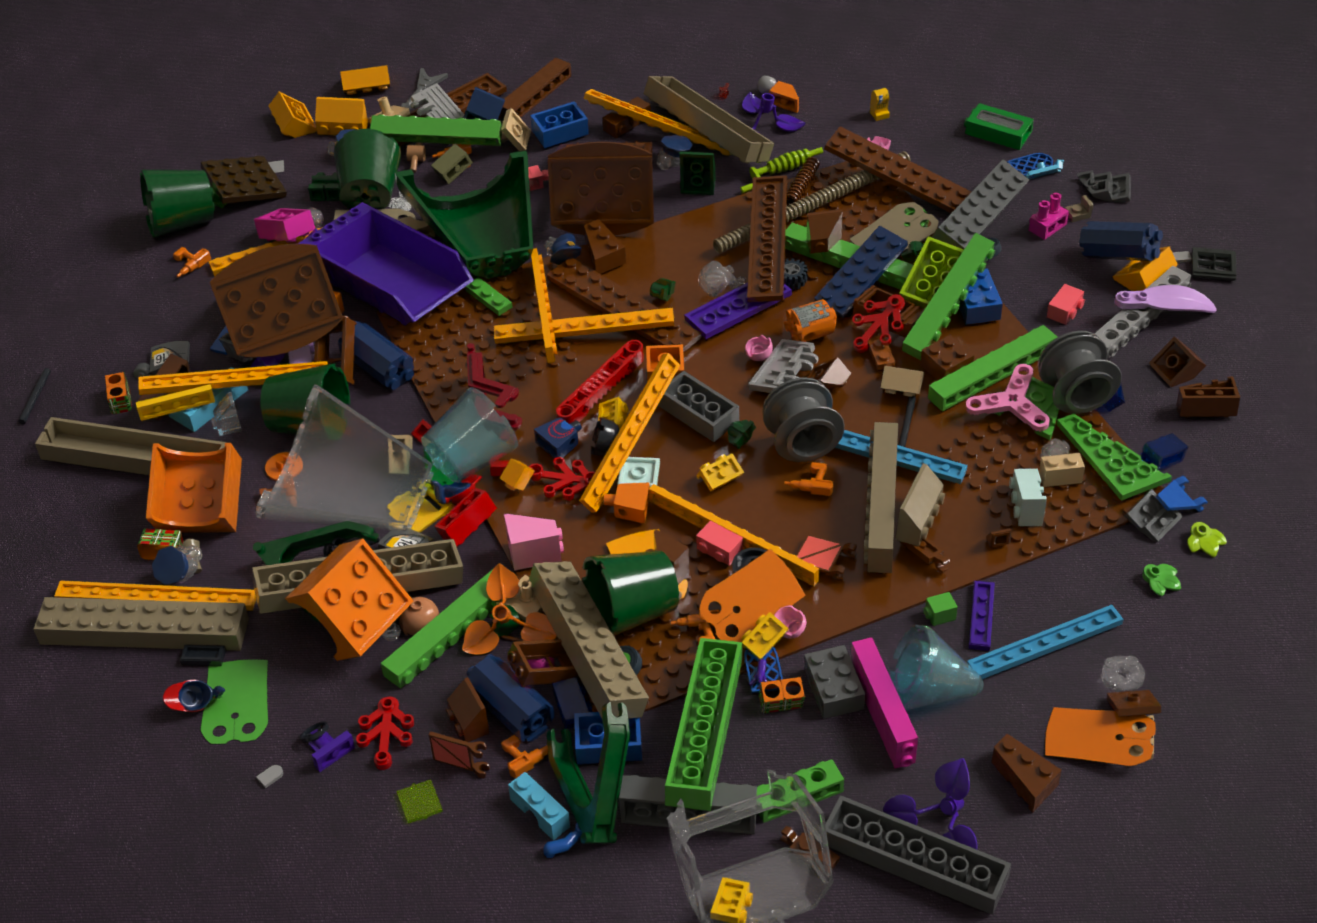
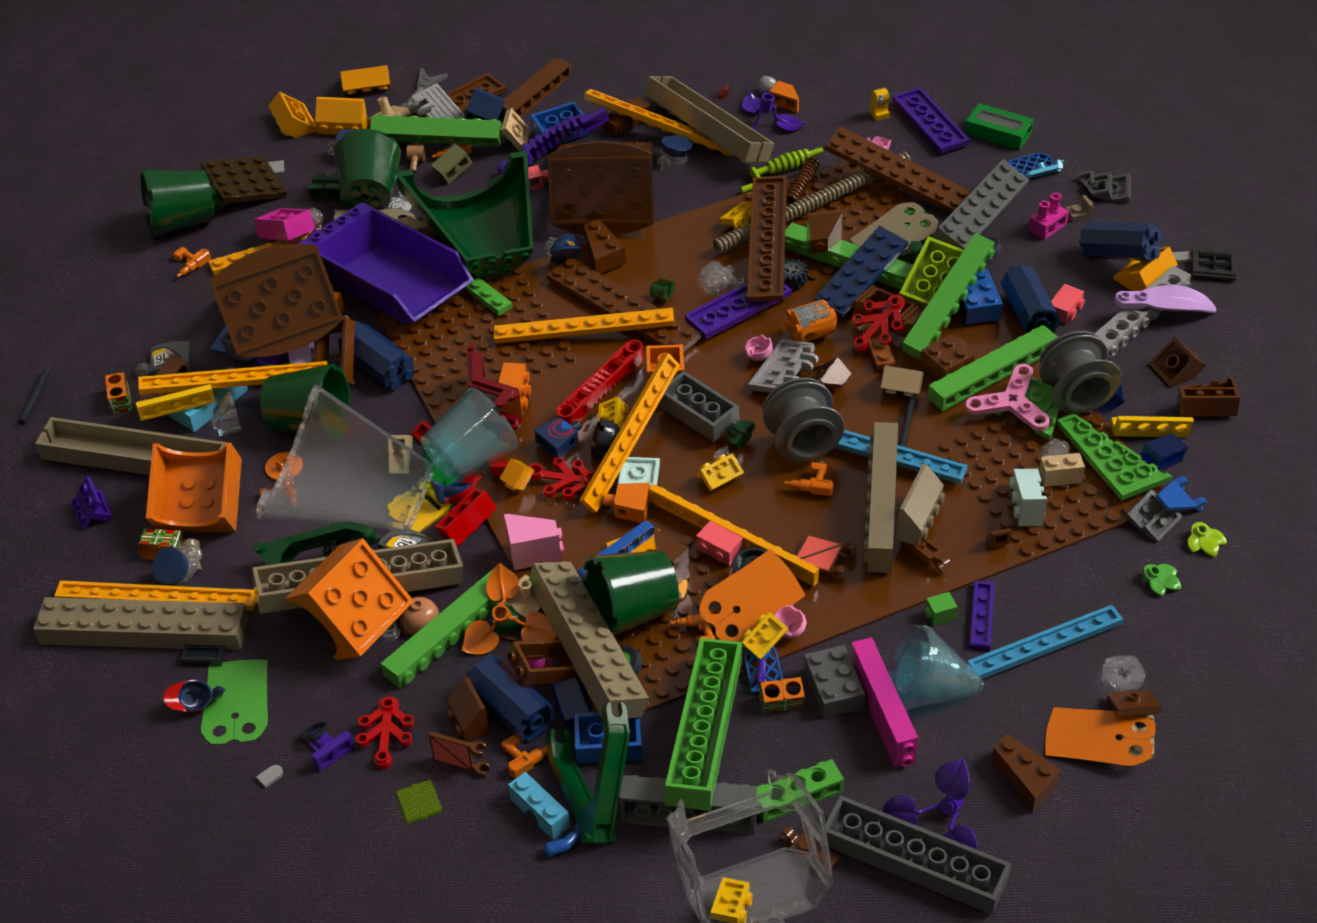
light orange plate [531,248,558,363] -> none
dark green slope [679,152,716,195] -> none
none -> dark purple bracket [71,477,112,530]
none -> dark purple piece [497,107,609,175]
none -> orange brick [499,362,531,417]
none -> blue beam [577,521,655,580]
none -> yellow bracket [719,202,752,230]
none -> dark purple plate [892,87,970,154]
none -> dark blue brick [1000,265,1061,334]
none -> yellow fence [1110,416,1194,438]

